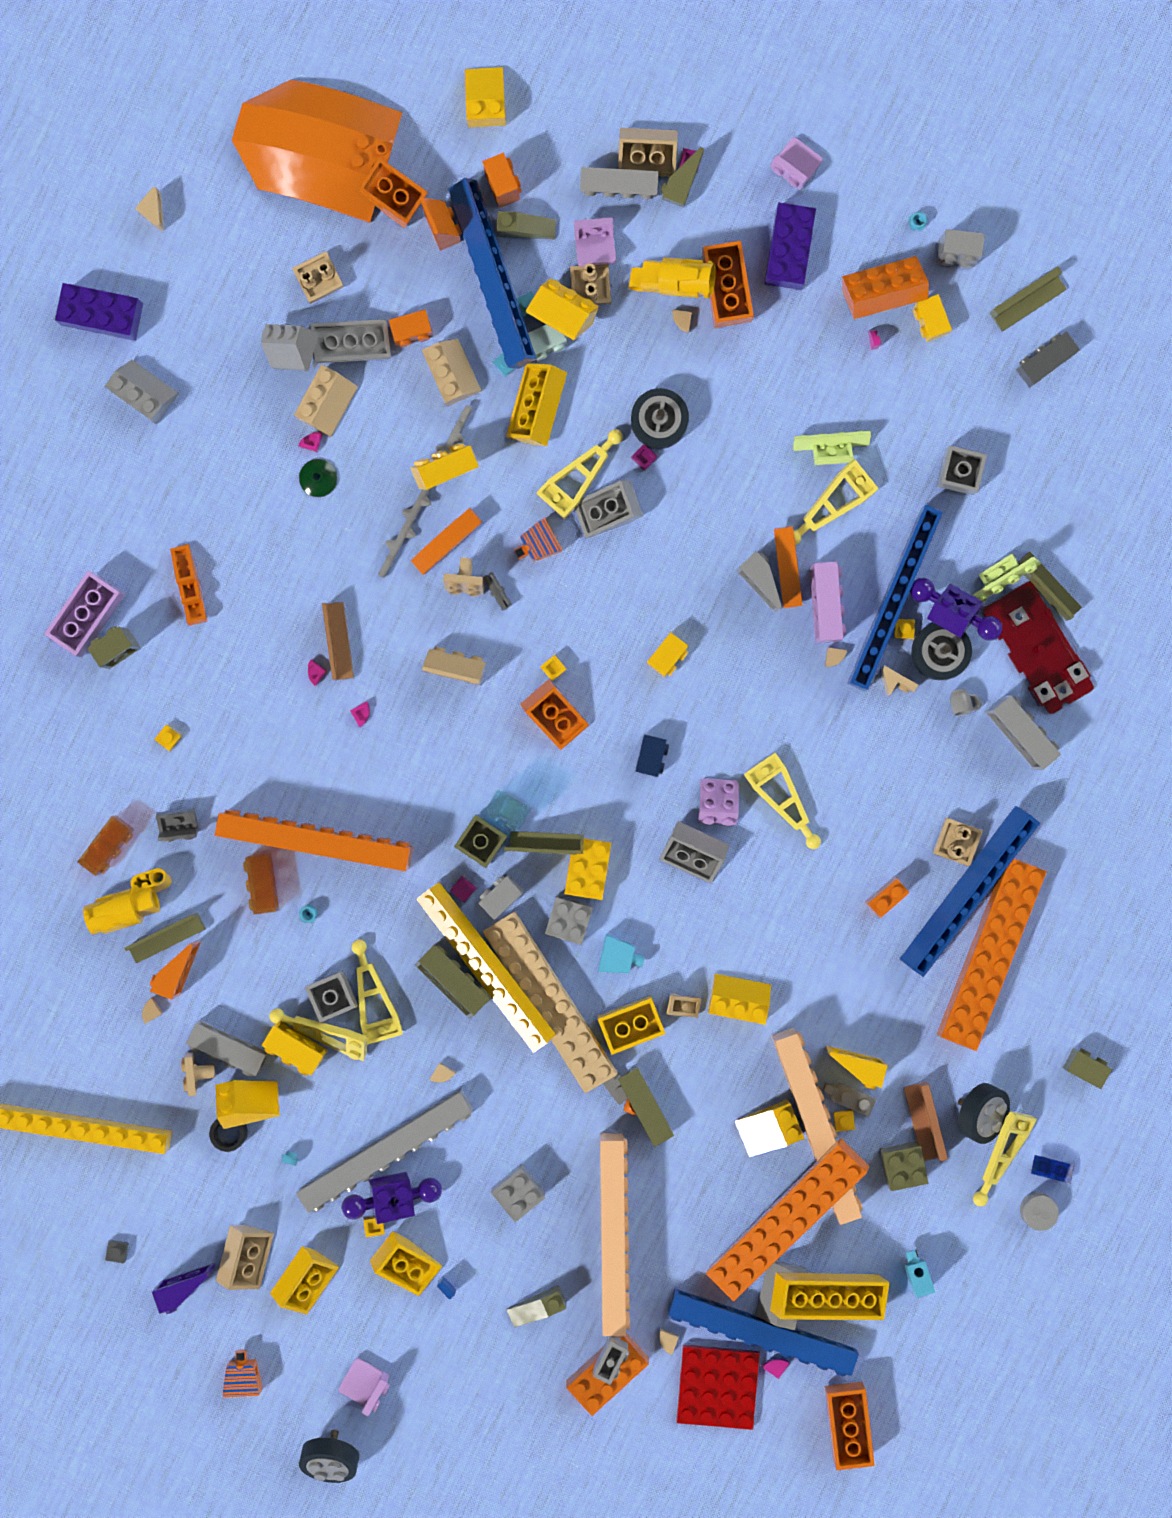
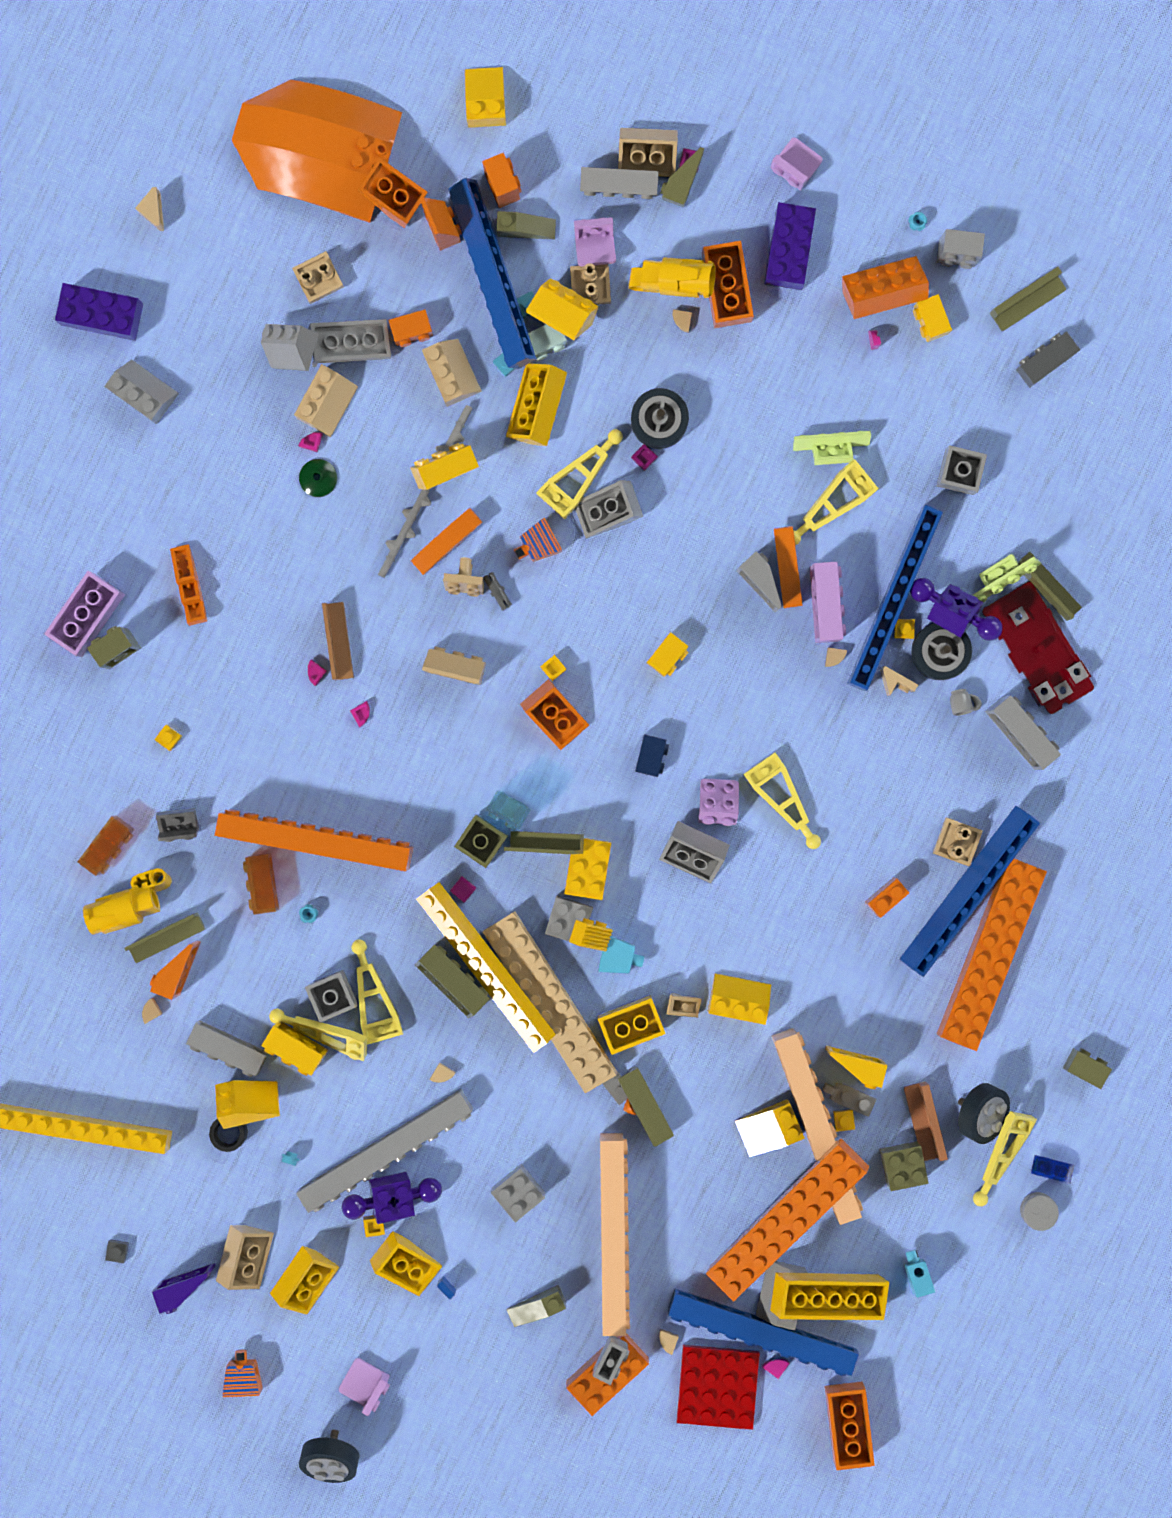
tan plate [181,1051,215,1096] -> none
light grey brick [478,874,524,920] -> none
none -> yellow brick [569,918,613,951]

